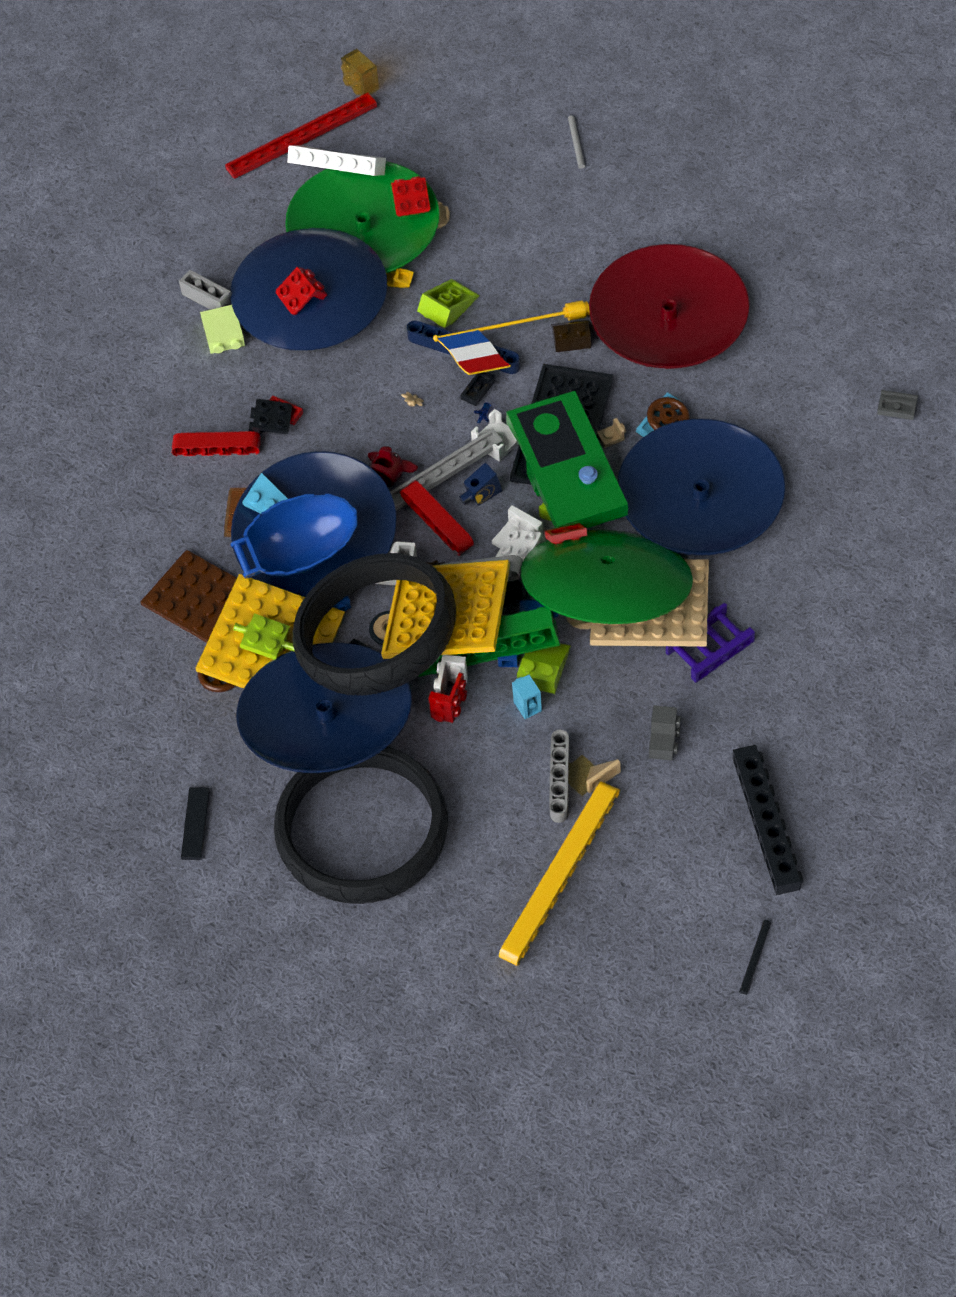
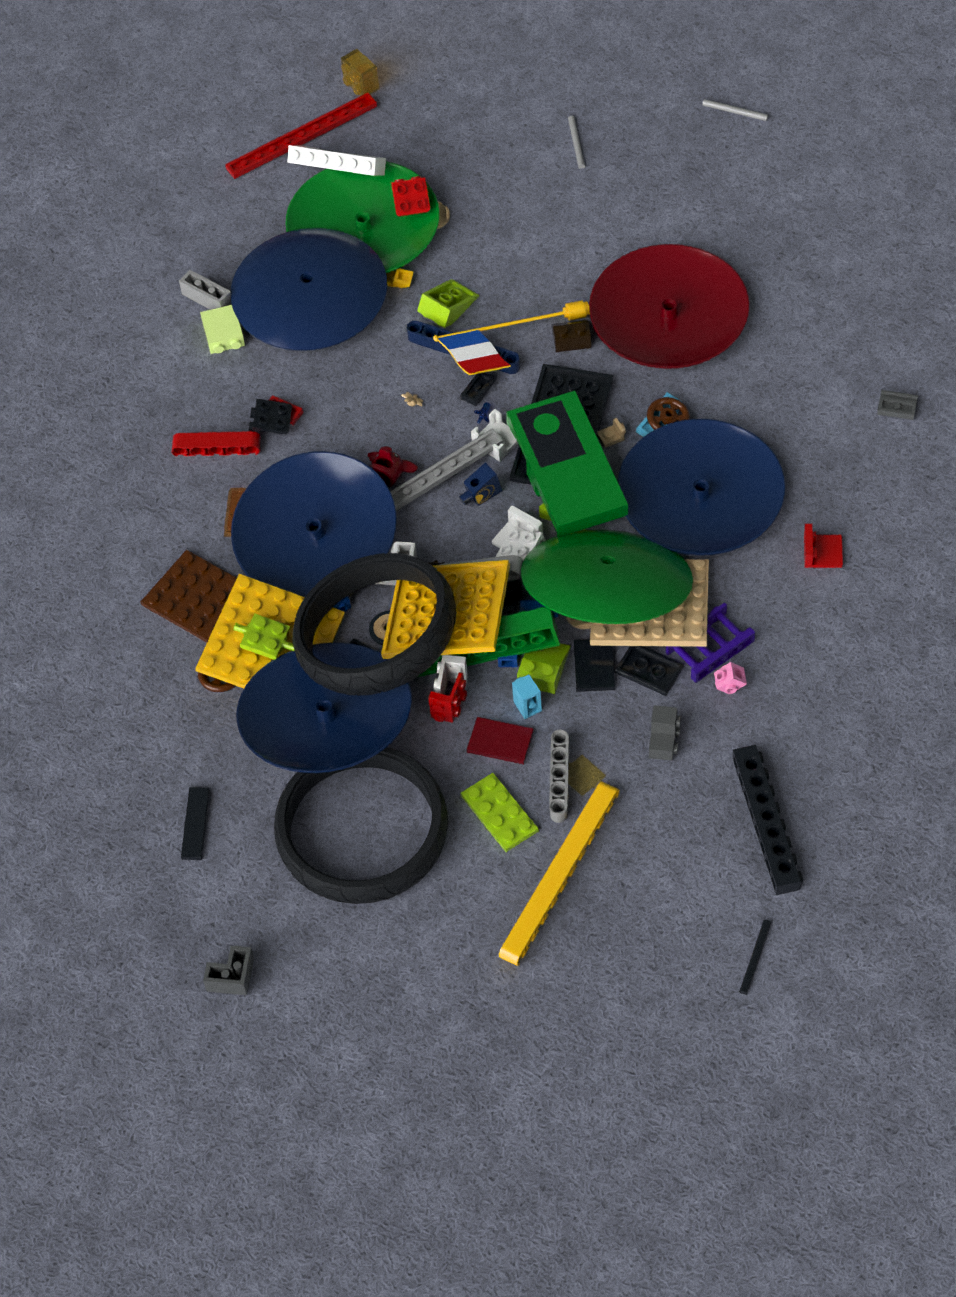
blue windscreen [230,494,357,578] -> none
medium azure wing [242,473,288,514] -> none
red bracket [276,266,327,315] -> none
red beam [400,480,474,556] -> none
red plate [545,523,587,544] -> none
medium blue plate [579,466,597,484] -> none
tan slope [586,759,621,794] -> none
none -> dark grey brick [203,946,254,995]
none -> lime plate [460,773,539,852]
none -> dark red tile [467,717,534,765]
none -> black tile [574,639,615,692]
none -> black tile [615,646,684,696]
none -> light grey bar [702,99,768,121]
none -> bright pink brick [714,662,747,694]
none -> red bracket [804,524,843,568]

